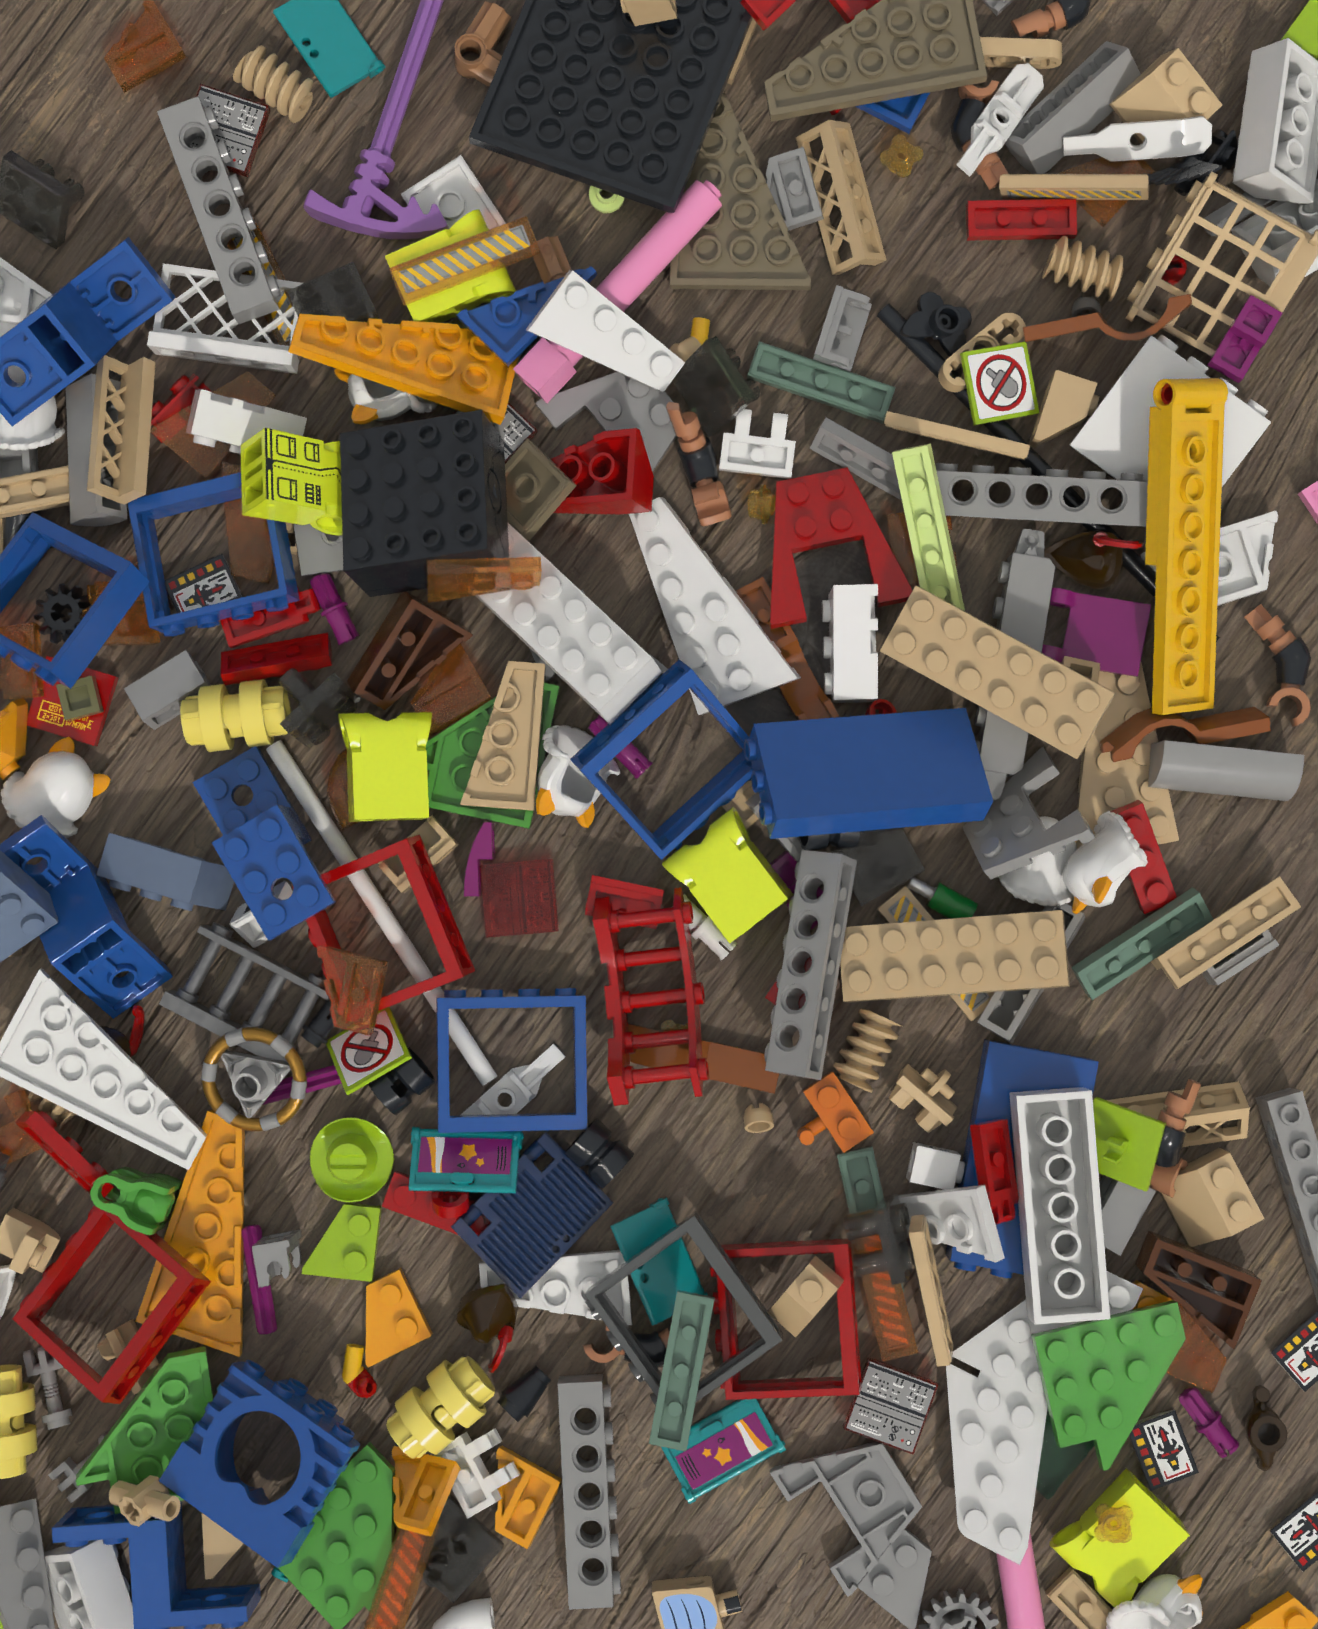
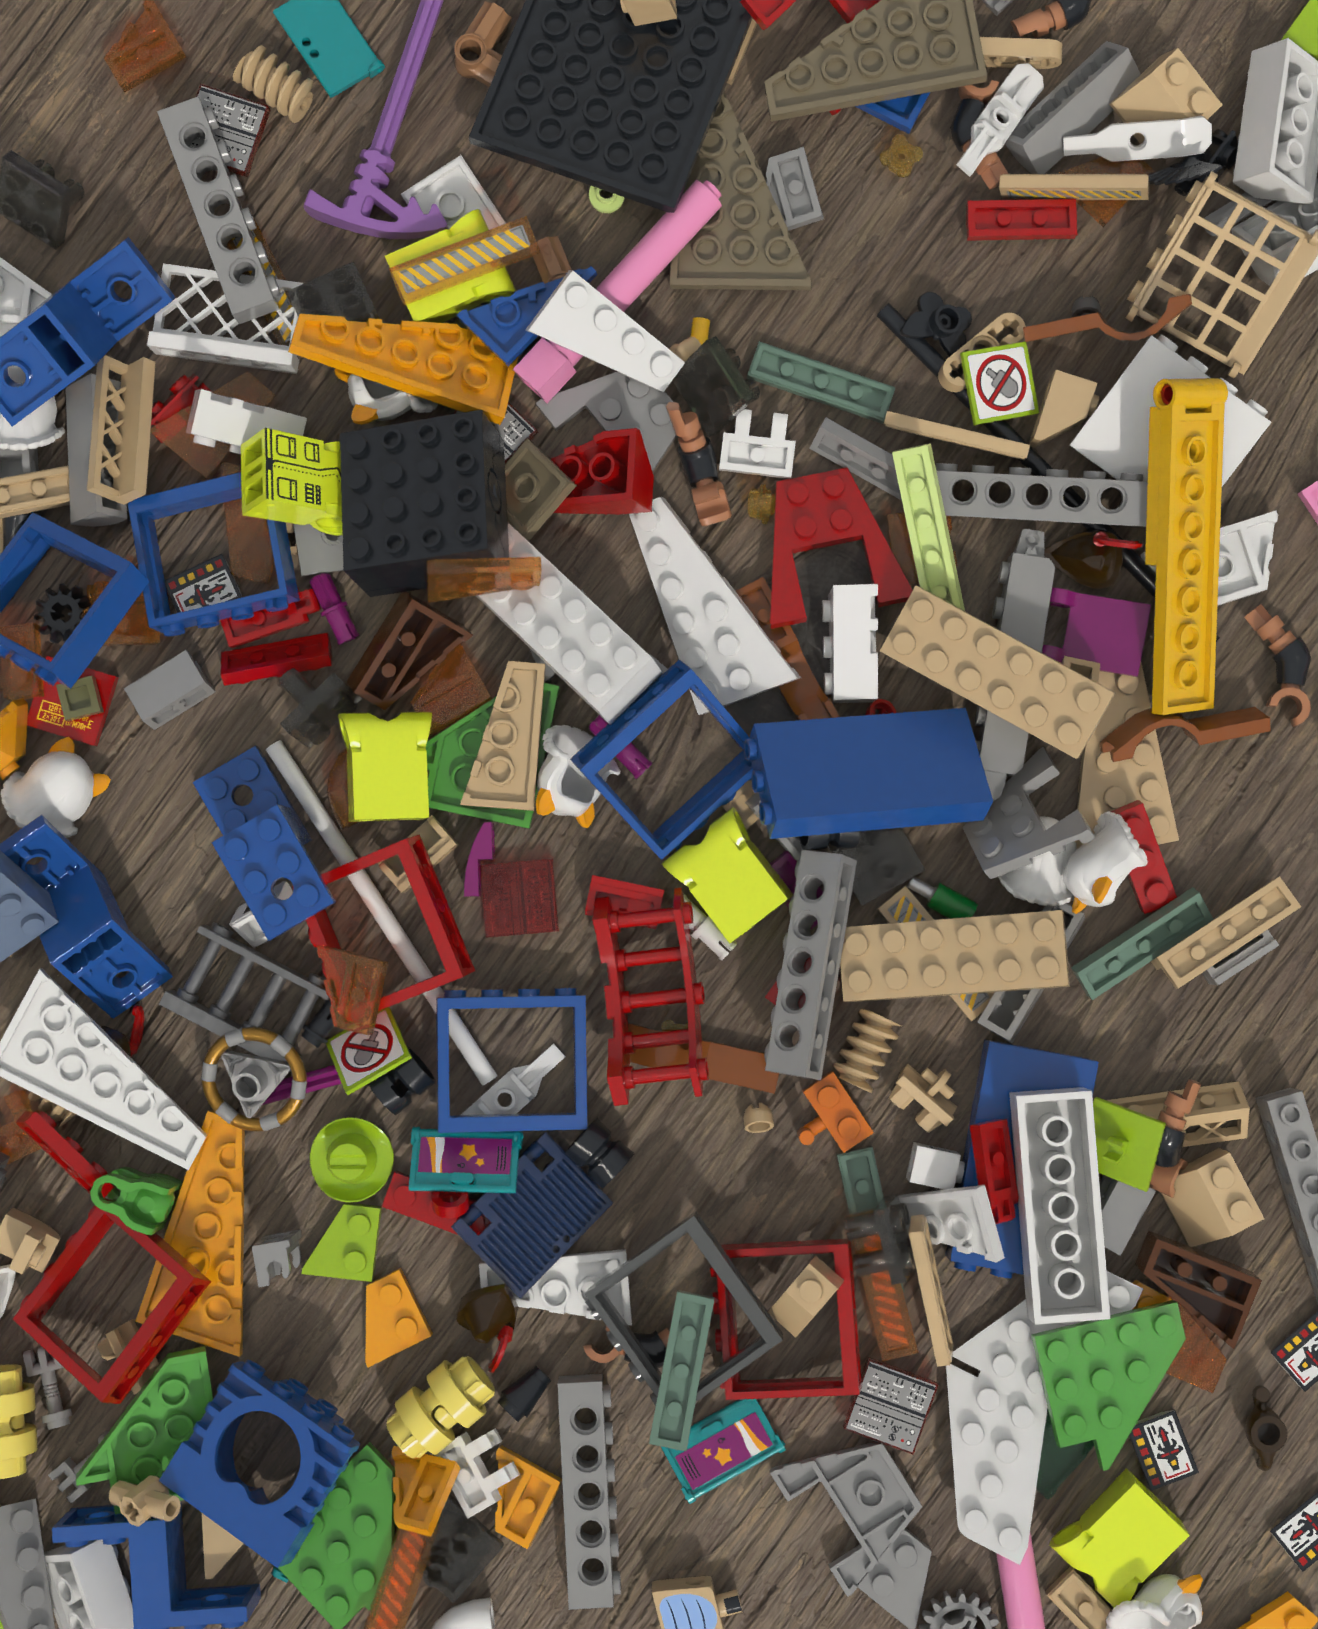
sand blue wedge [97,833,234,911] -> none
light yellow piece [180,679,292,752] -> none
magenta axle [242,1224,277,1335] -> none
arm [342,1344,377,1398] -> none
teal door [610,1197,708,1326] -> none
tan fence [796,120,886,275] -> none
light grey hinge [813,285,872,372] -> none
tan piece [1042,236,1124,302] -> none
clear yellow plate [1094,1504,1133,1543] -> none
light grey brick [1148,740,1304,801] -> none
red hinge [1161,254,1187,285] -> none
magenta axle [1178,1387,1239,1458] -> none
magenta slope [1207,295,1283,383] -> none

